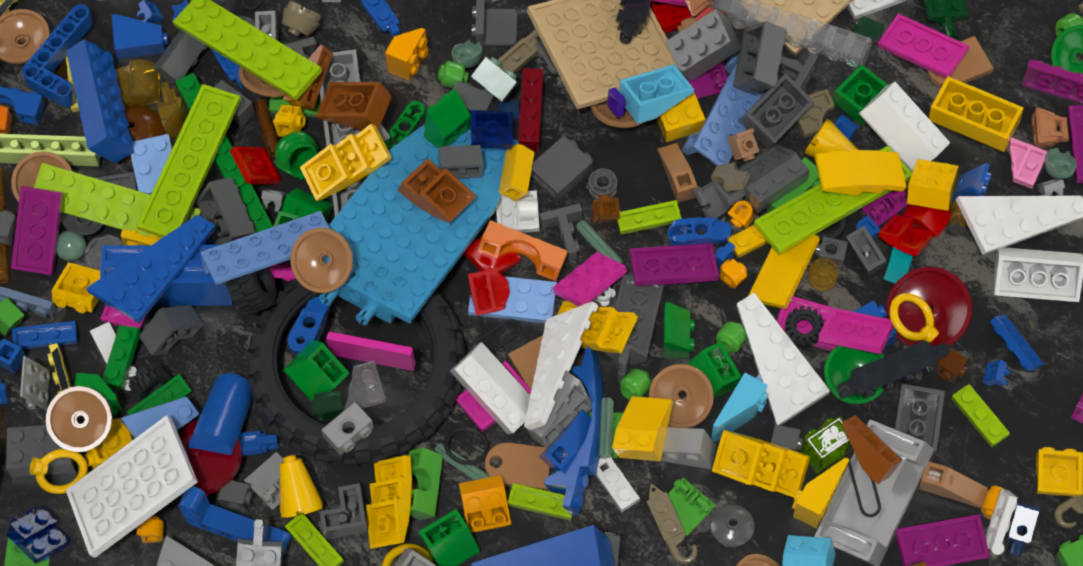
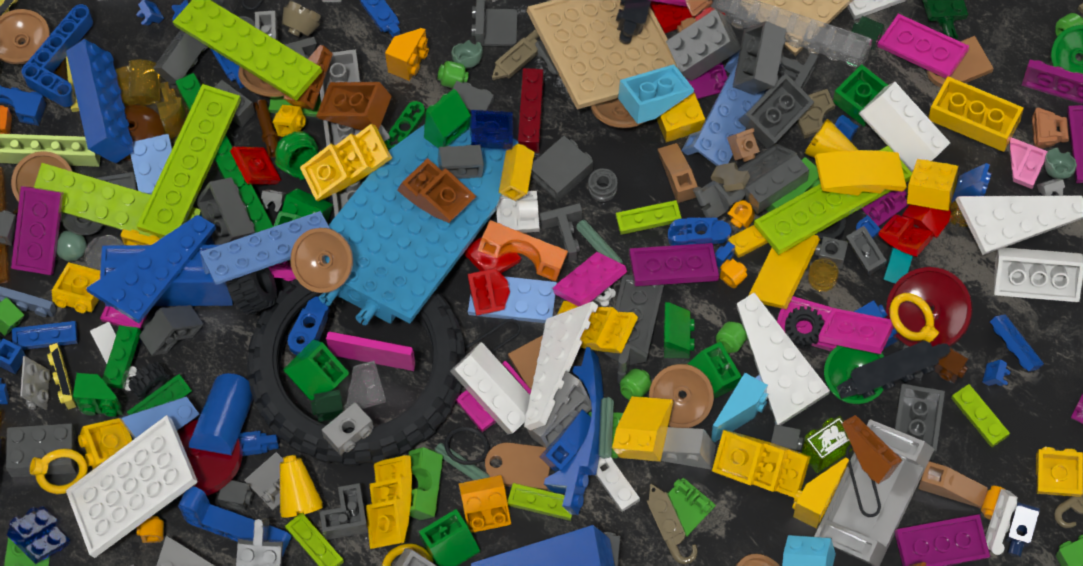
medium nougat dish [46,386,112,452] -> none
blue slope [111,14,169,59] -> none
brick [471,57,519,102] -> none
dark blue tile [498,100,520,123] -> none
clear orange brick [592,195,620,222] -> none
dark purple plate [607,87,626,117] -> none
dark grey dish [711,505,754,547] -> none

